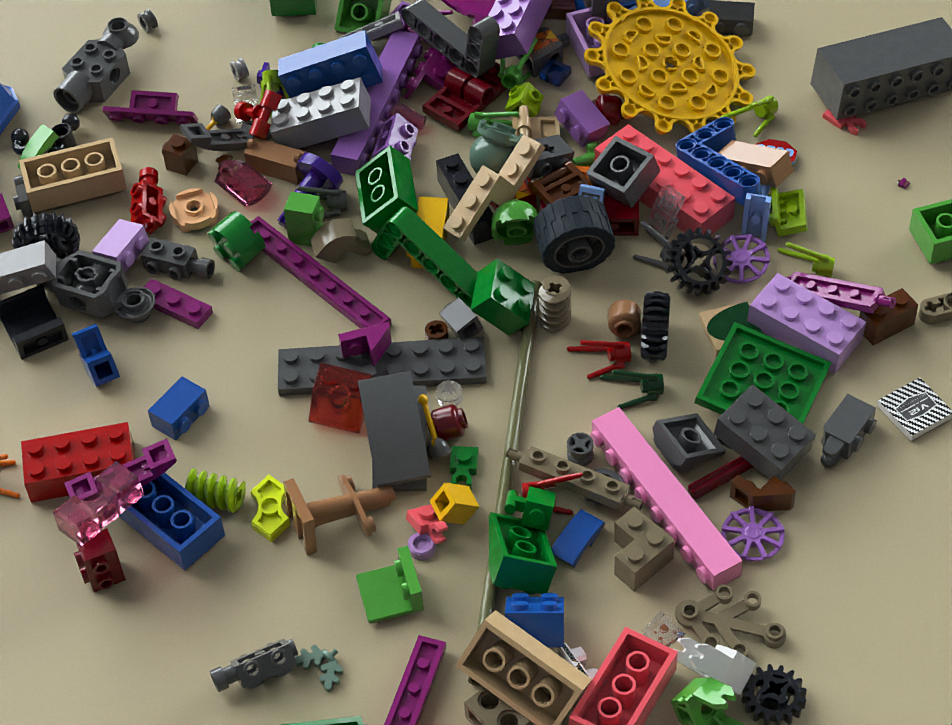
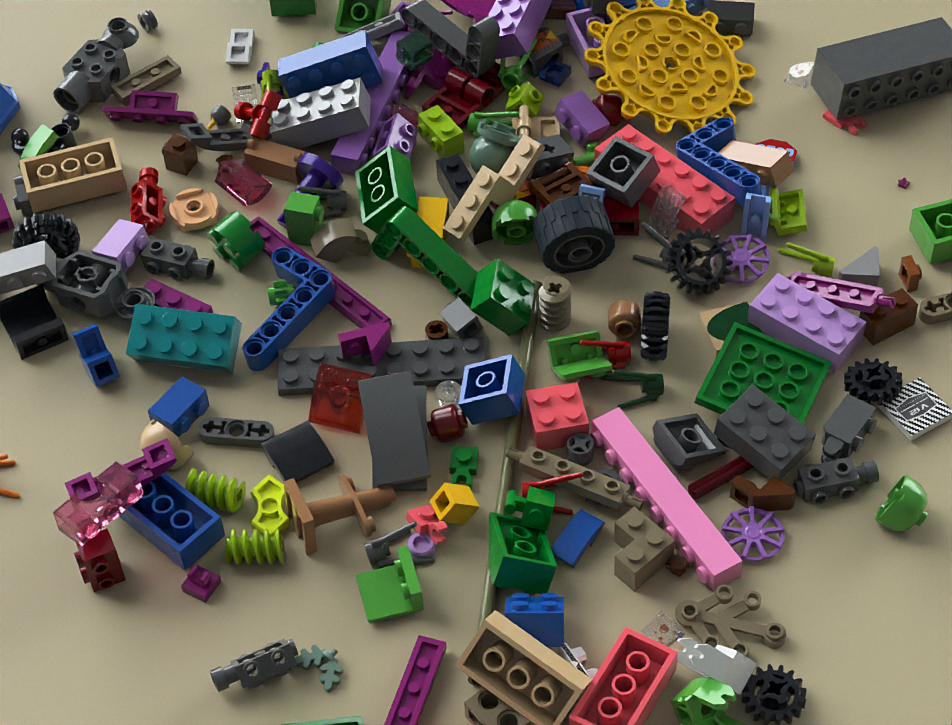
red brick [21,422,135,503] -> none
light grey bush [230,58,249,81] -> none
hinge [418,394,451,459] -> none
lime plant [720,95,779,138] -> none
none -> dark tan plate [110,55,182,105]
none -> teal brick [126,304,242,373]
none -> tan cylinder [140,419,194,470]
none -> magenta tile [181,565,221,603]
none -> dark grey beam [198,417,275,448]
none -> white slope [225,29,255,64]
none -> lime piece [225,529,285,564]
none -> blue beam [242,247,336,371]
none -> black slope [261,420,335,483]
none -> bright green gear [267,279,294,308]
none -> dark grey plant [364,521,435,569]
none -> clear green brick [396,30,433,71]
none -> lime brick [417,105,465,158]
none -> blue brick [458,354,526,425]
none -> coral brick [525,382,589,451]
none -> bright green bracket [547,330,613,382]
none -> reddish brown piece [666,554,690,577]
none -> clear slope [784,62,815,88]
none -> dark grey brick [794,457,879,504]
none -> light grey slope [838,246,879,287]
none -> black gear [844,358,903,406]
none -> bright green cylinder [874,475,928,531]
none -> dark orange plate [899,255,922,292]

